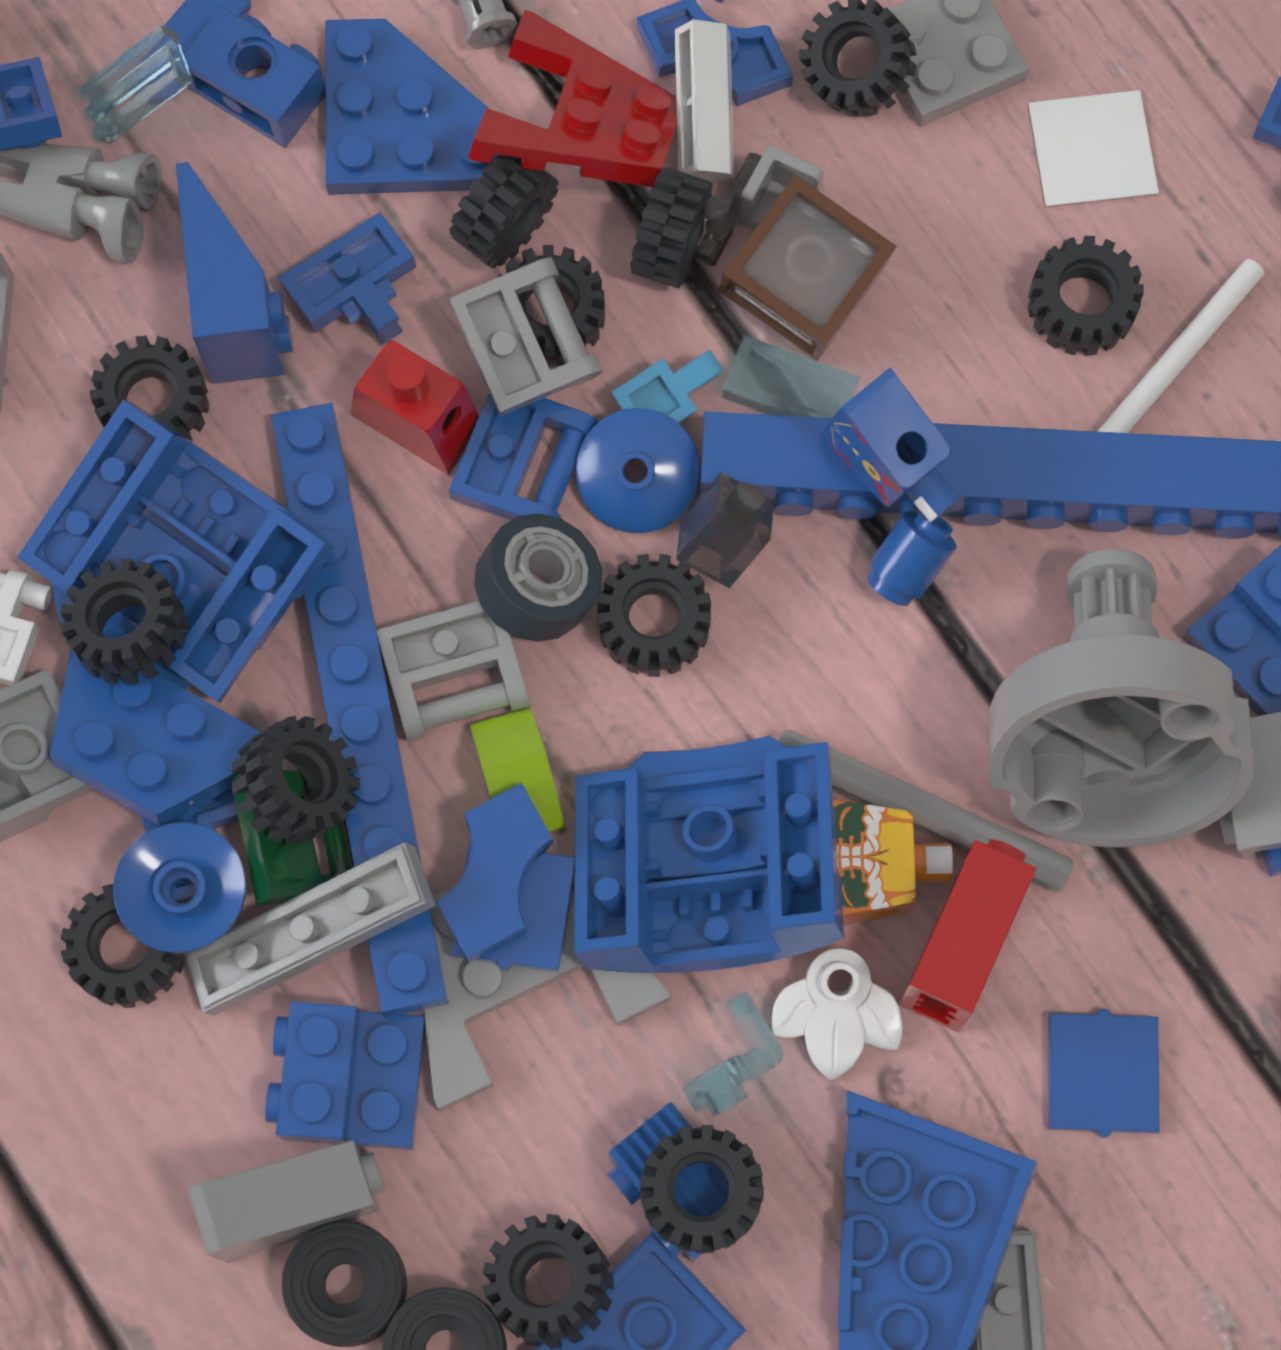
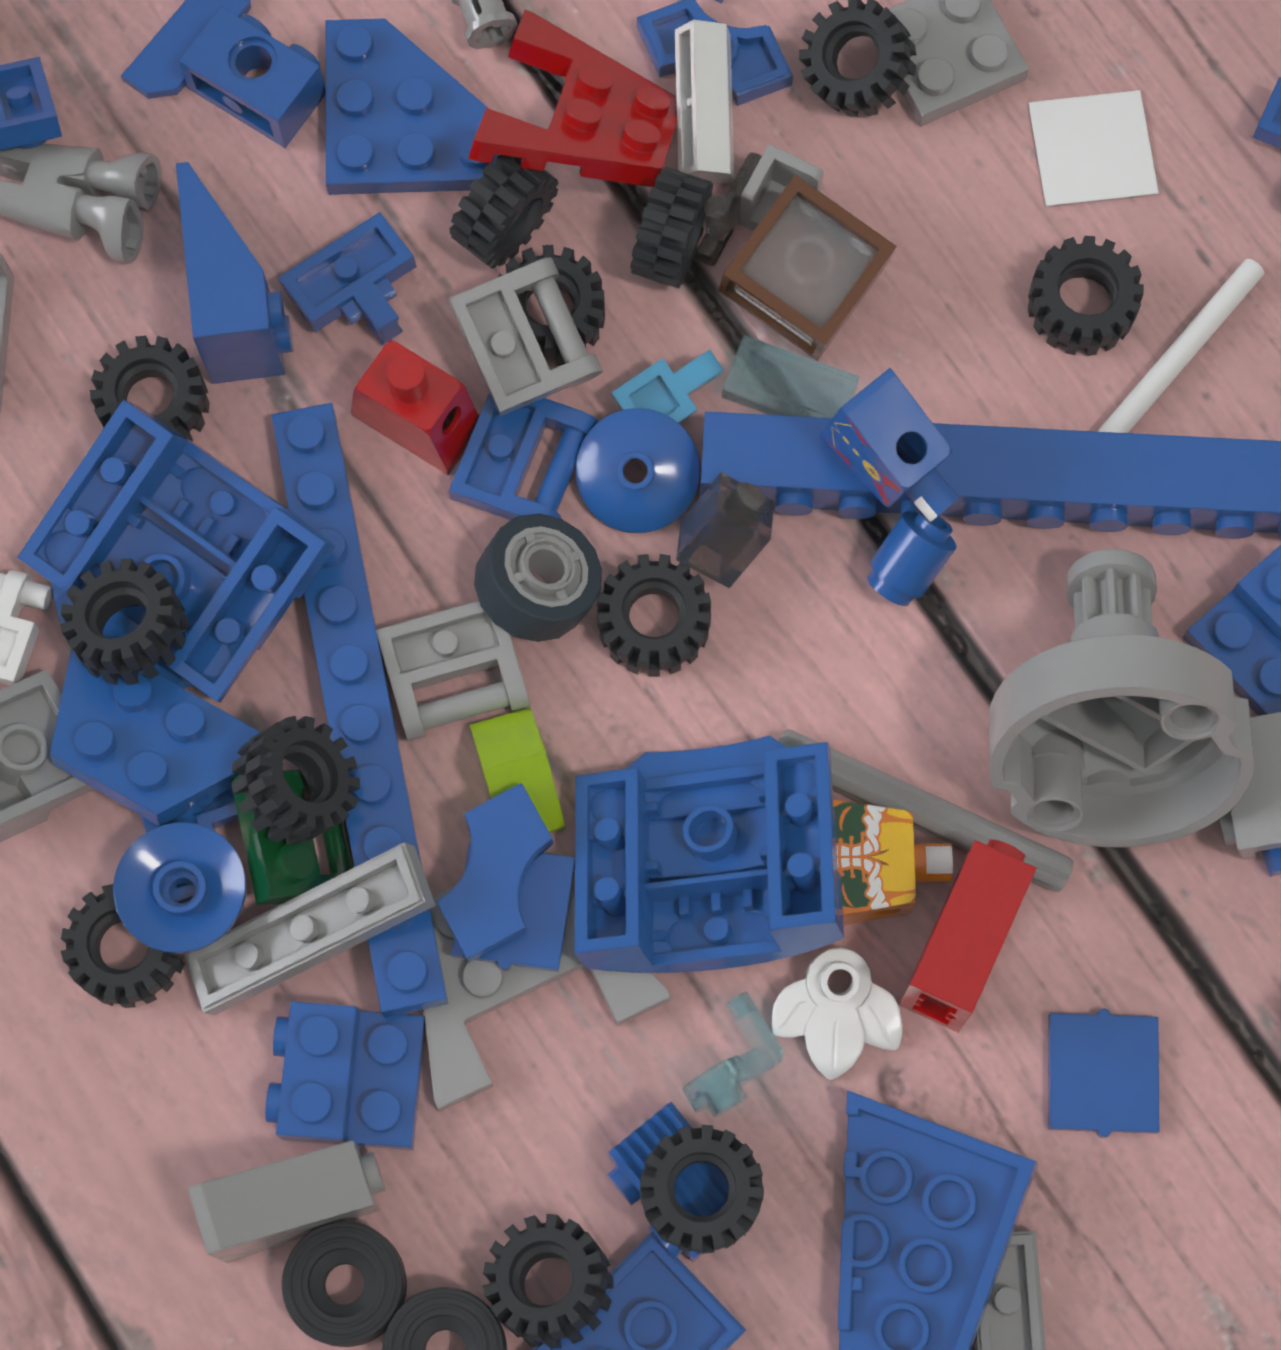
clear light blue tile [78,25,193,143] -> none

